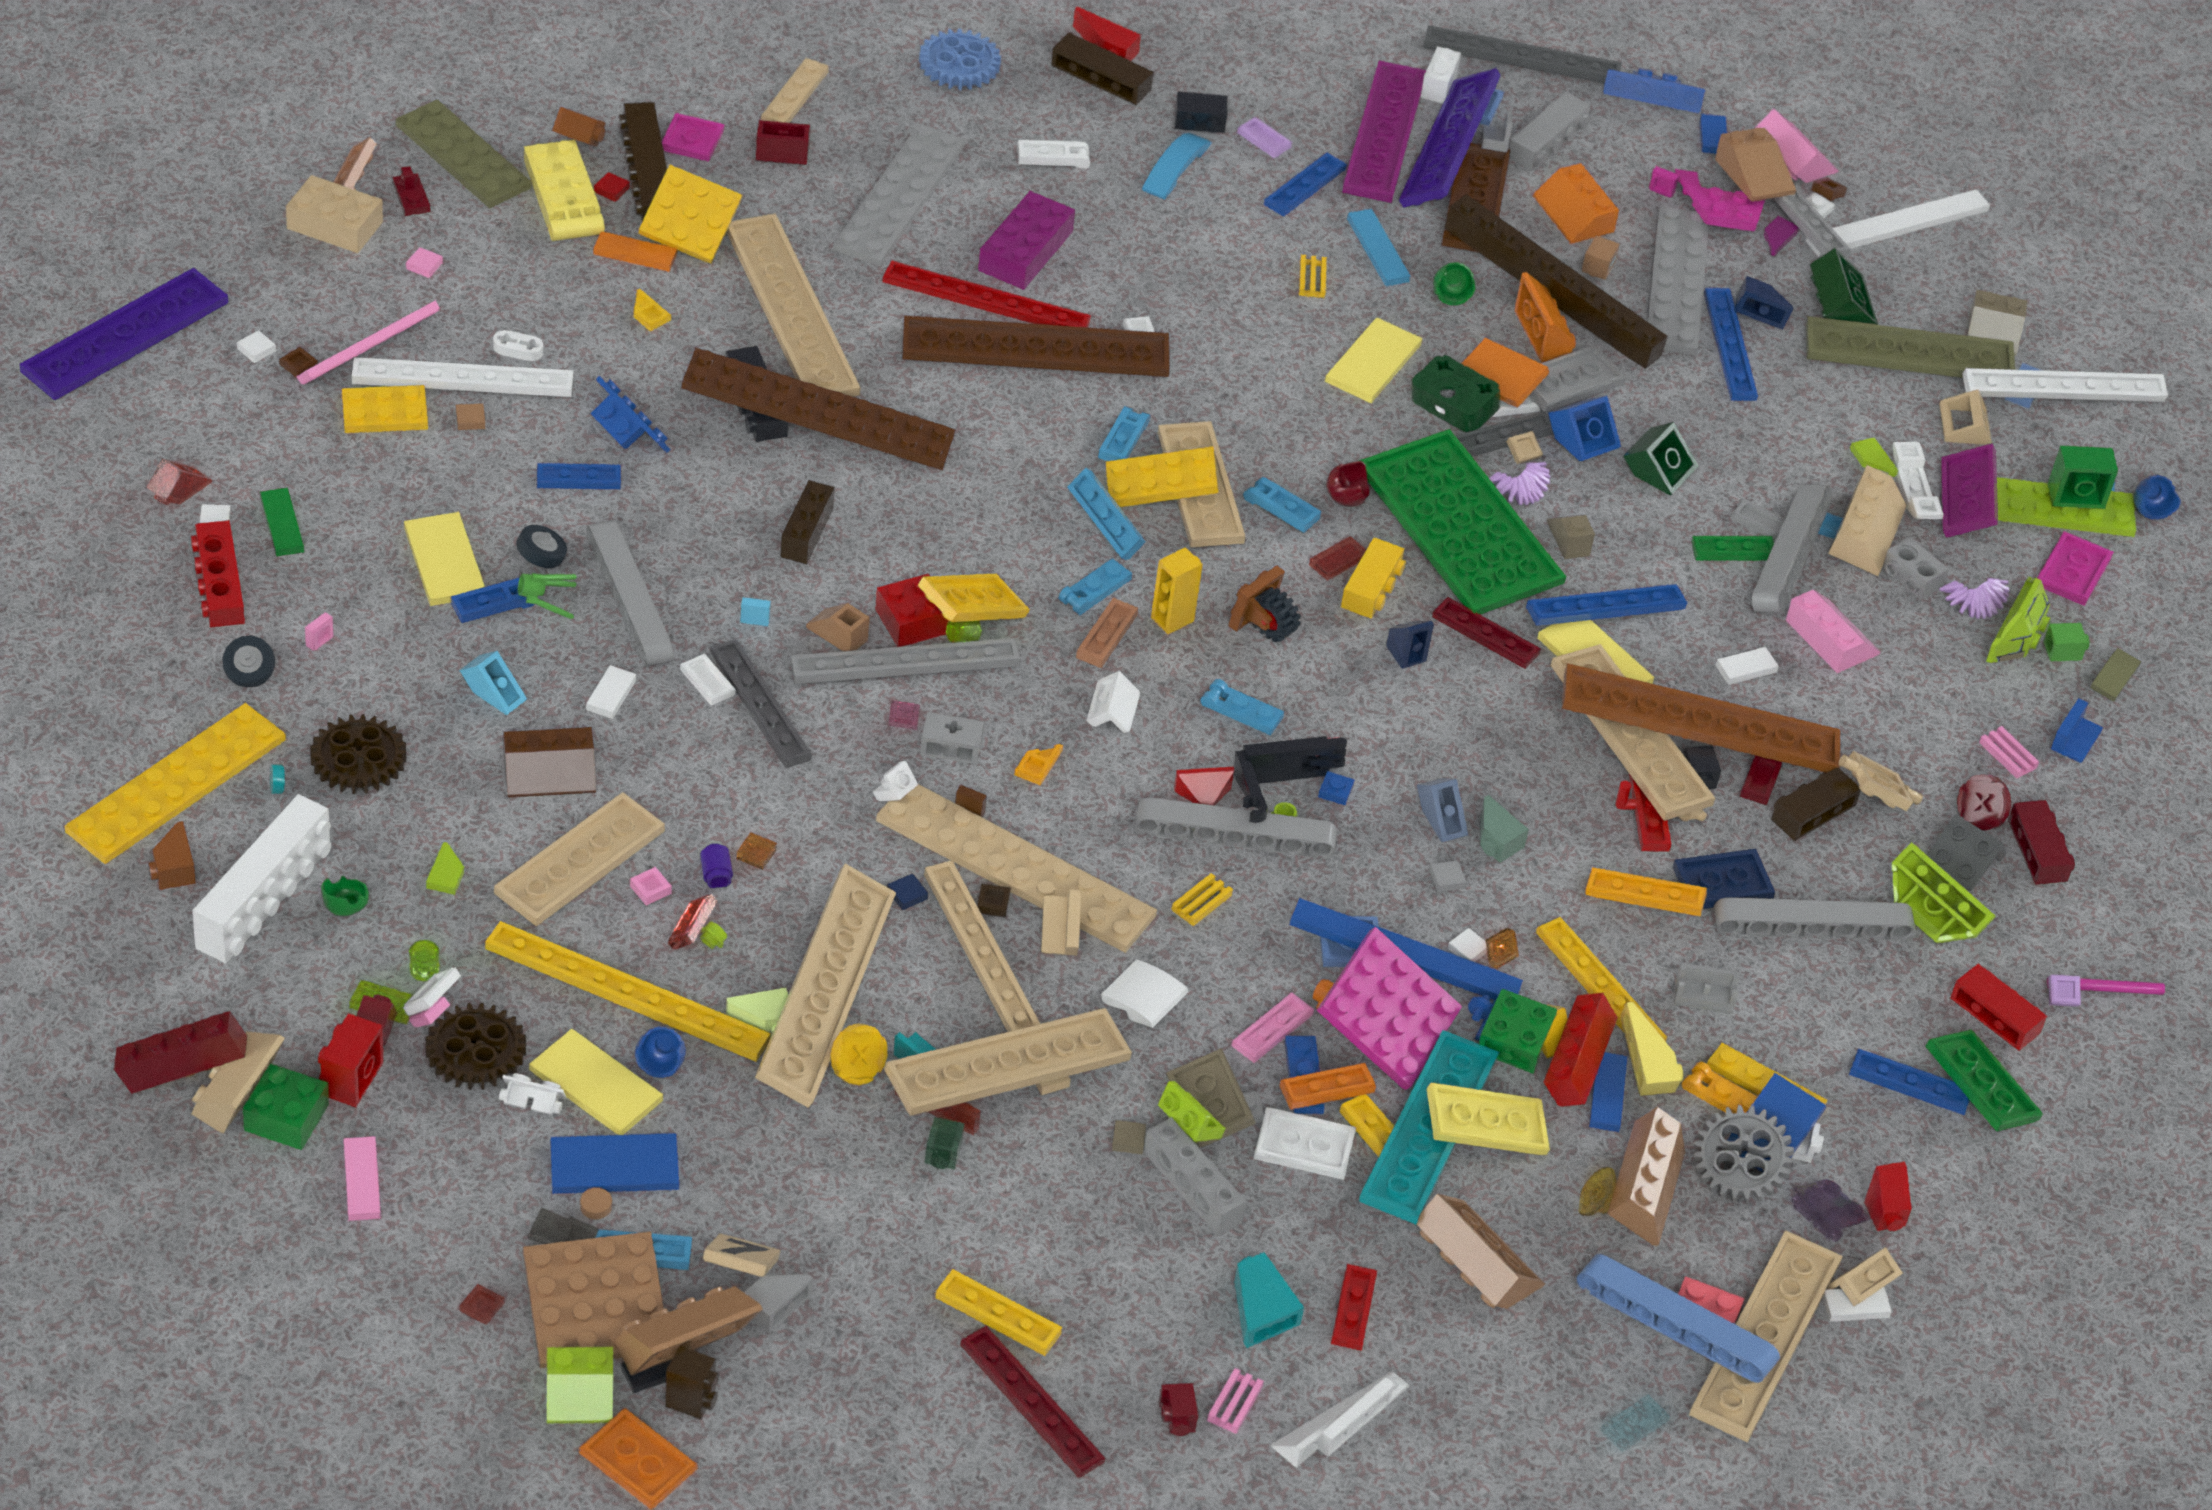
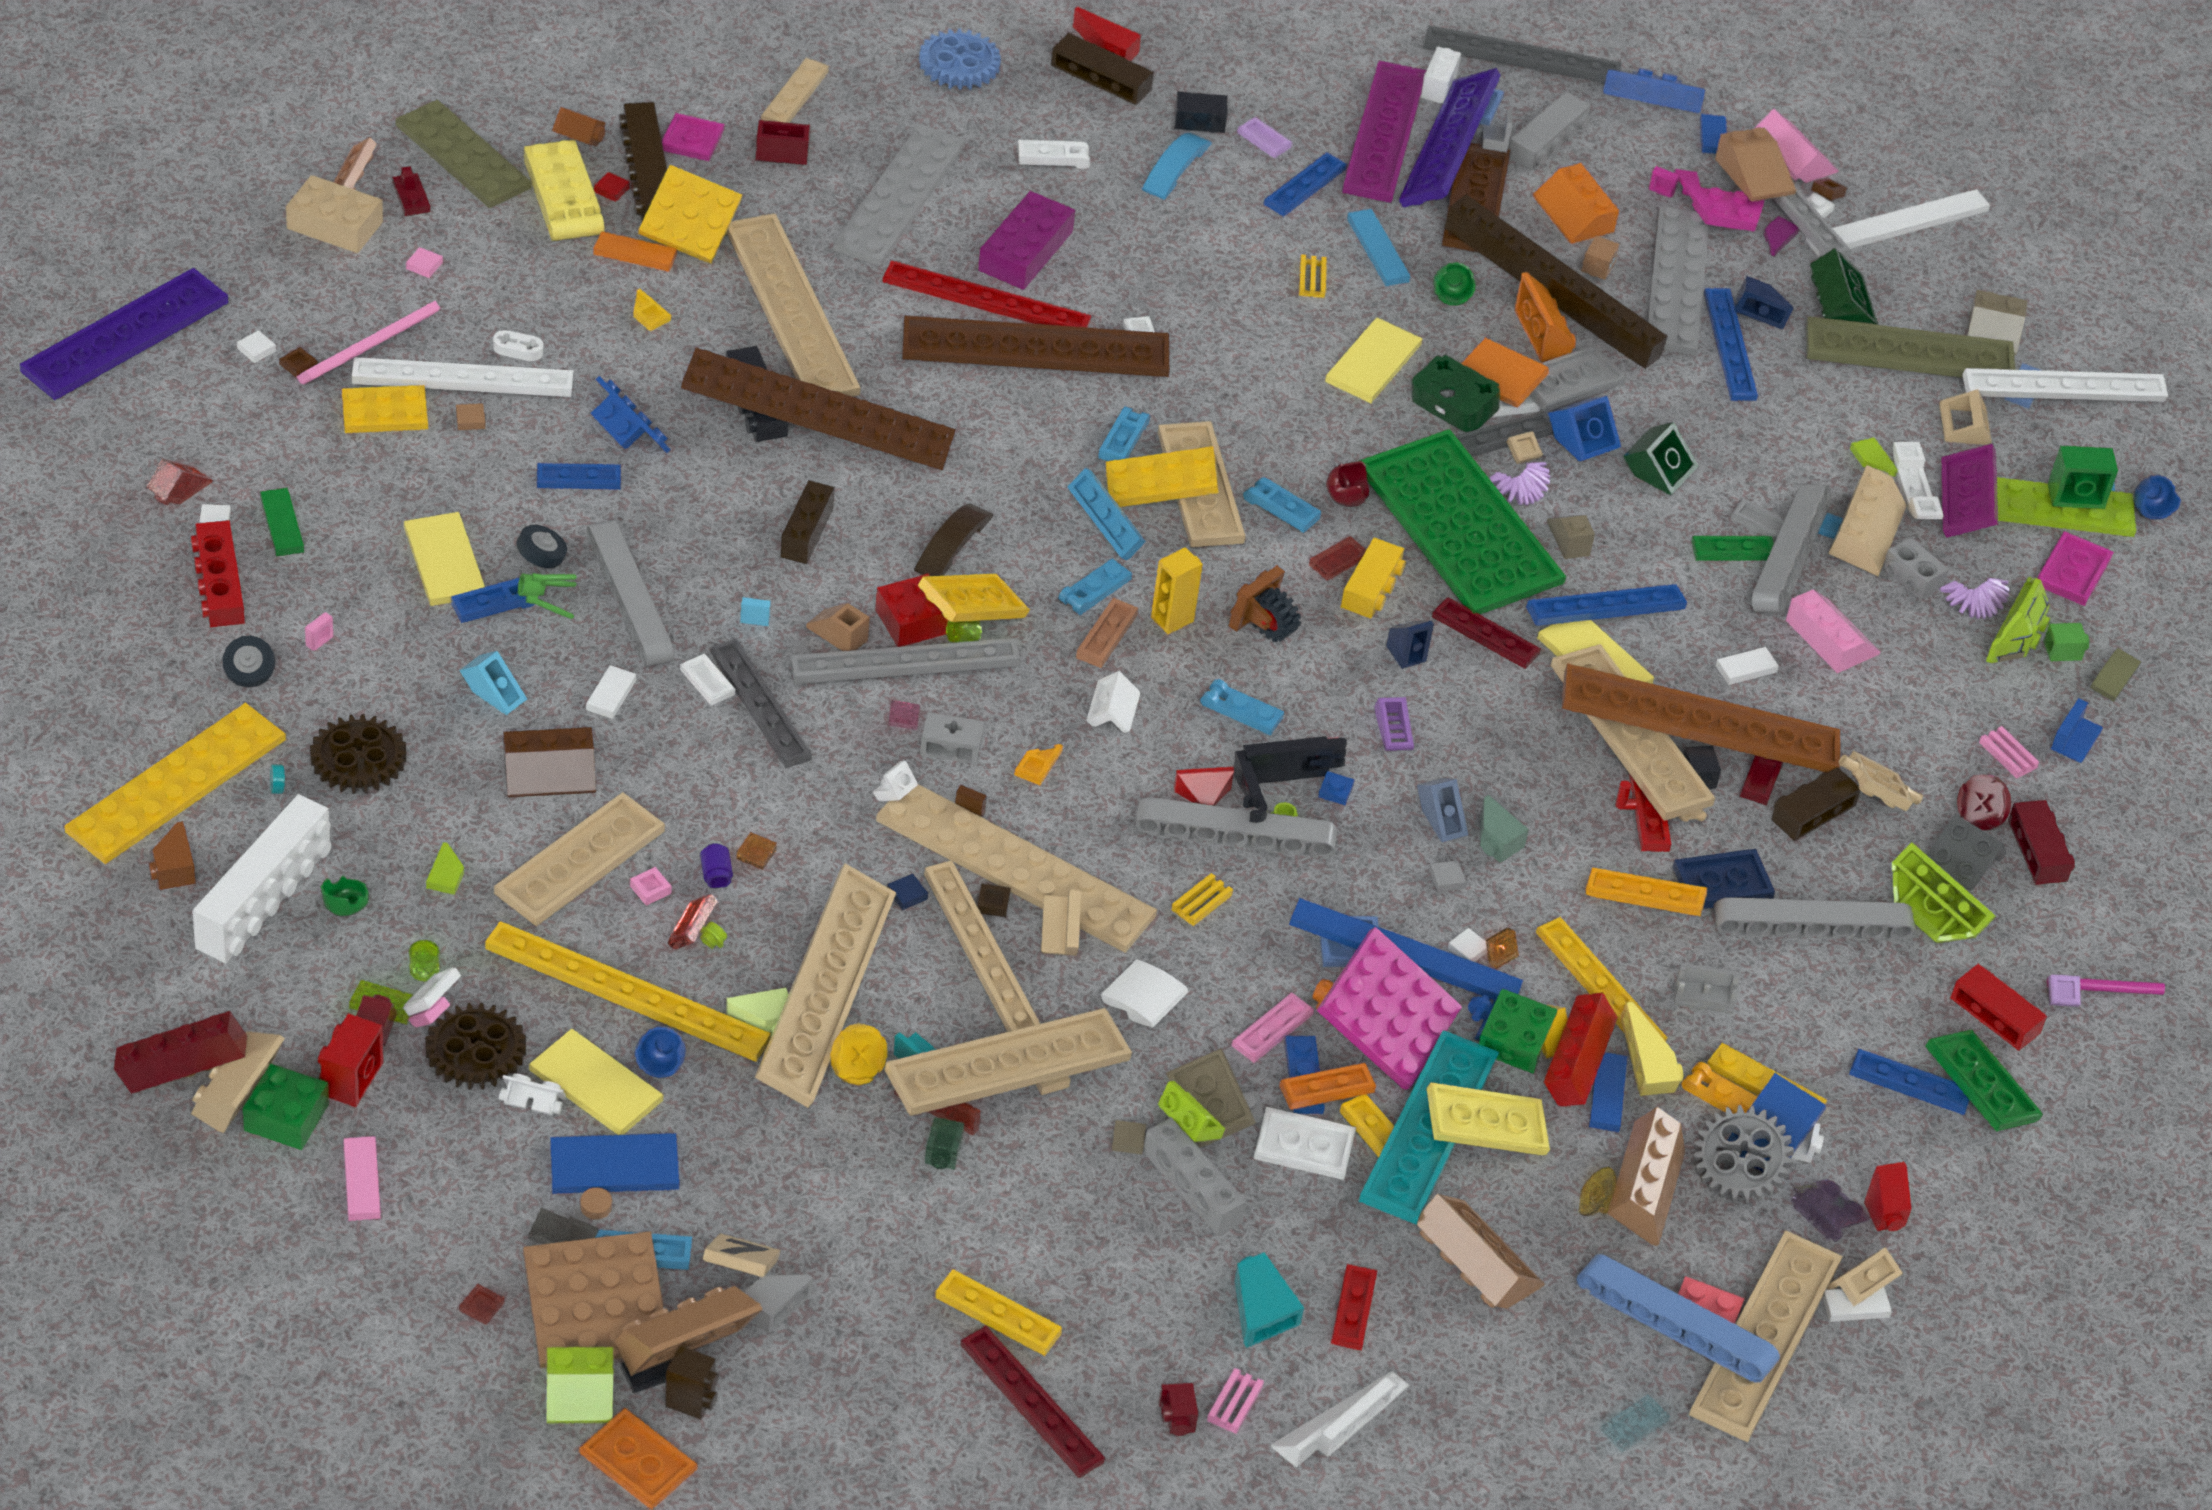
none -> dark brown slope [914,503,994,576]
none -> medium lavender slope [1374,697,1414,751]

